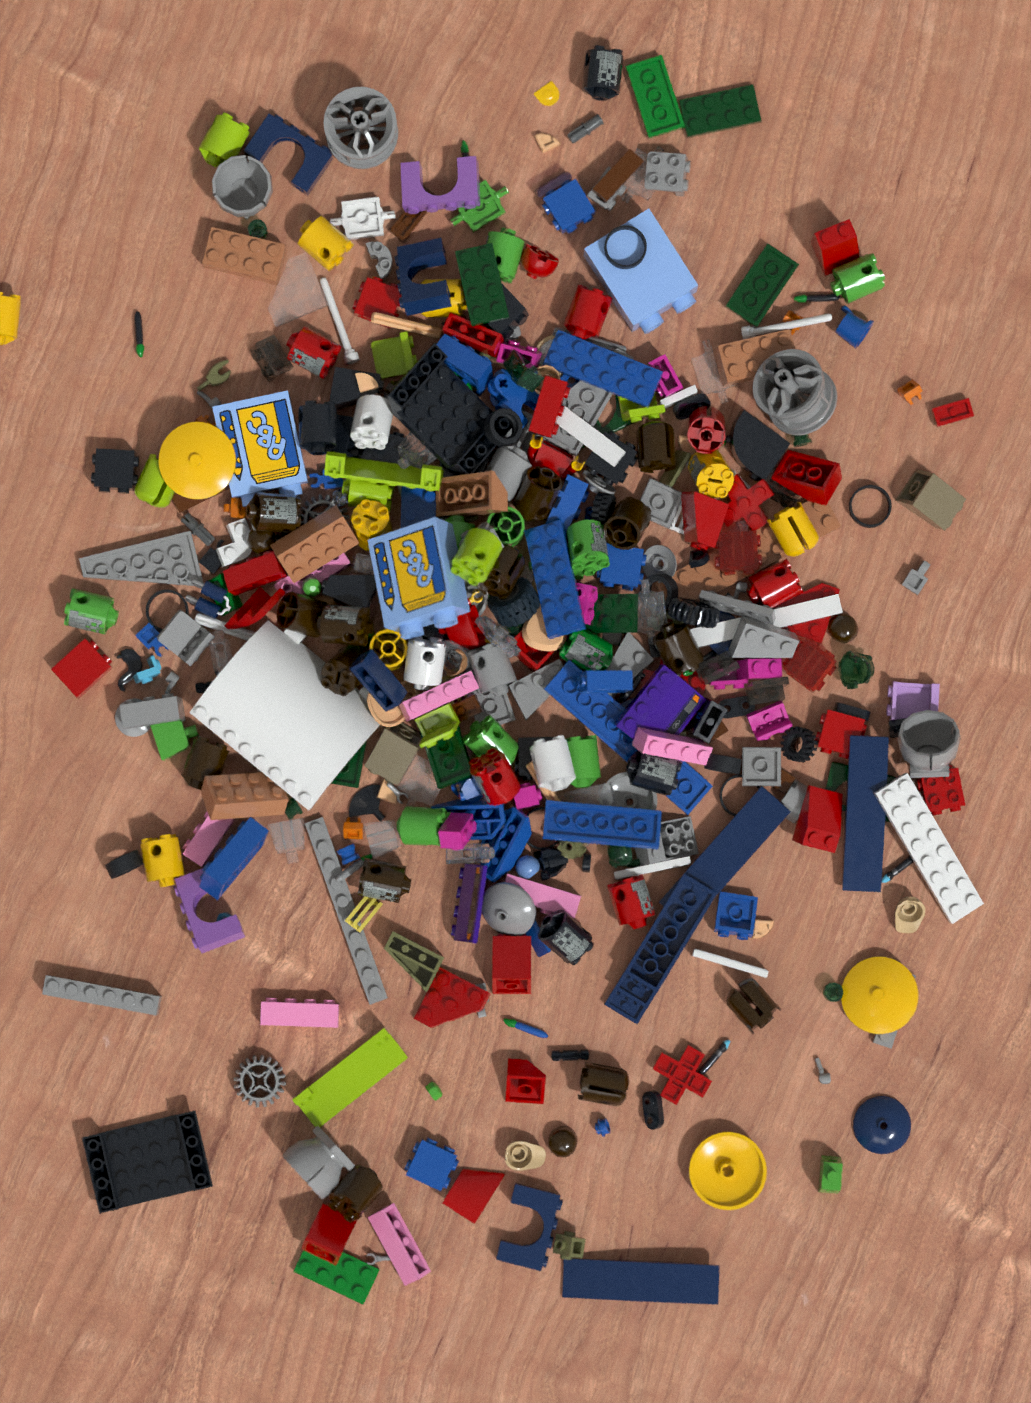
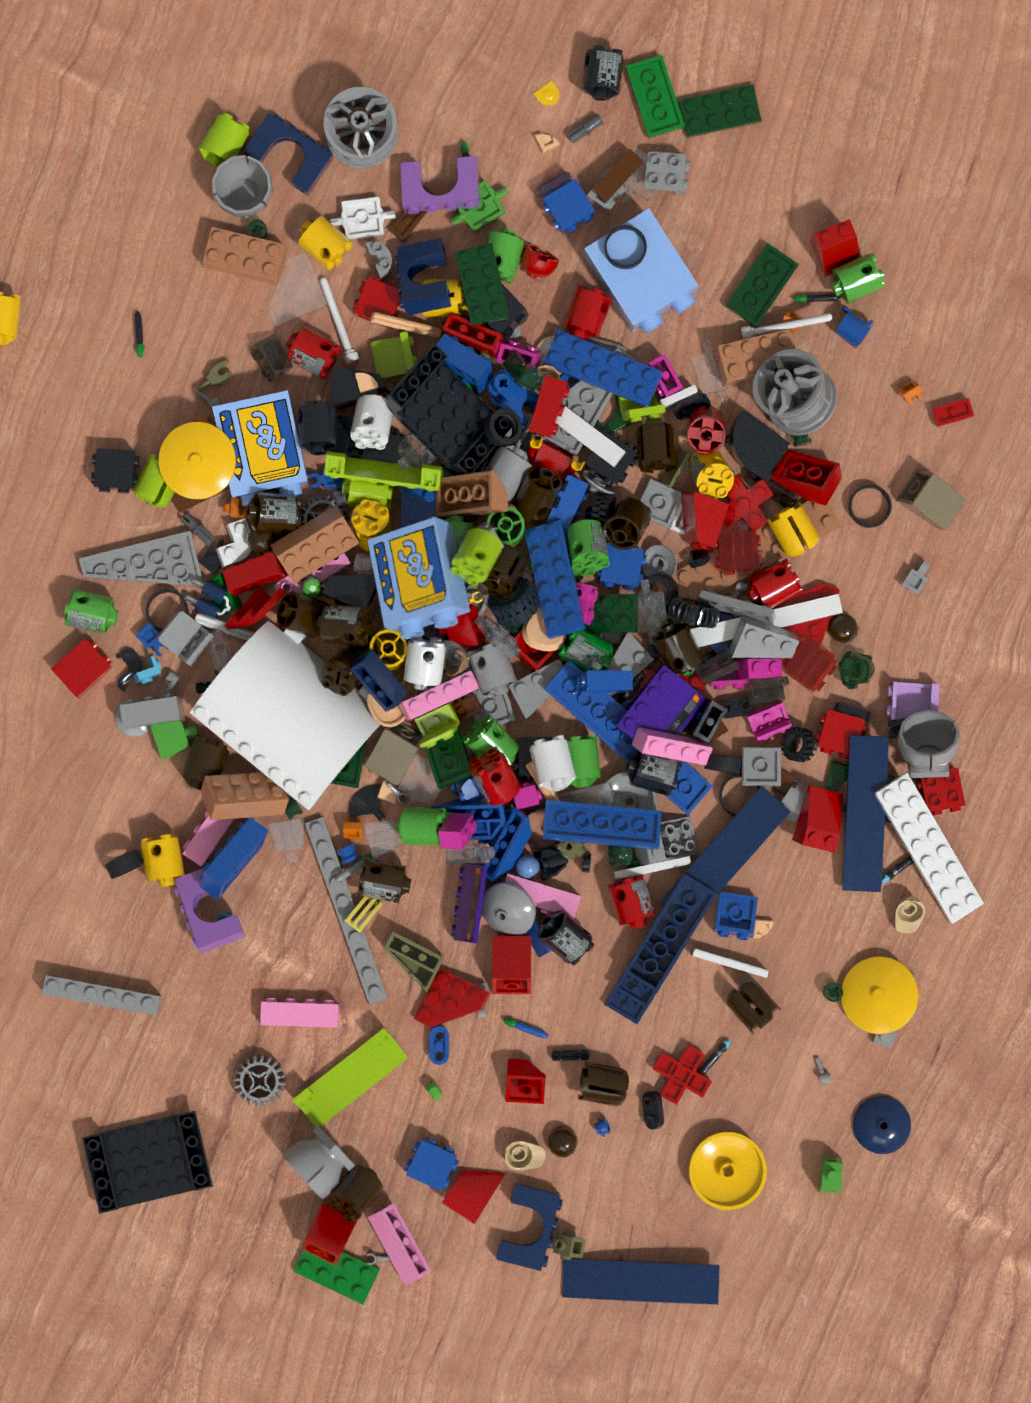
none -> blue plate [430,1026,449,1065]

